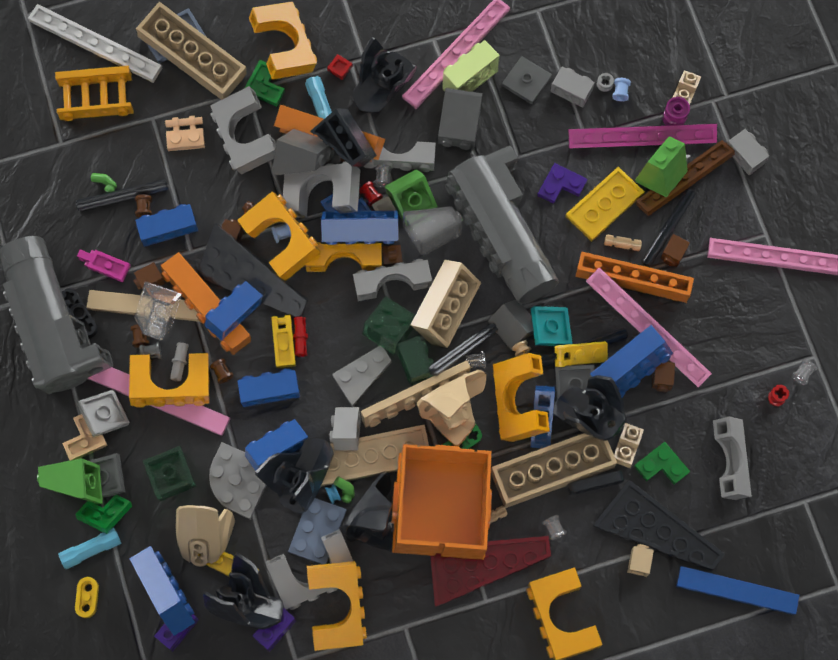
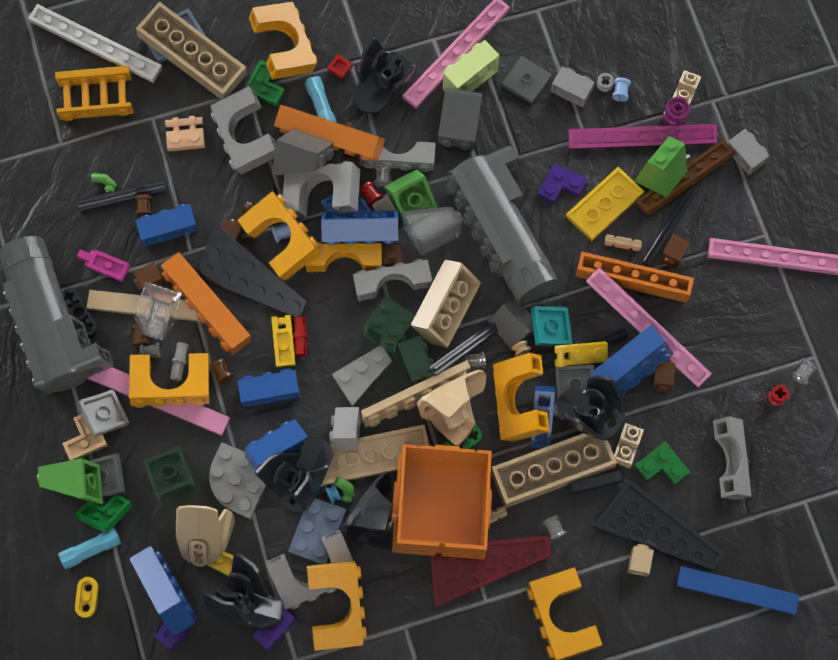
blue brick [205,281,263,341] -> none
black wedge [310,108,377,167] -> none

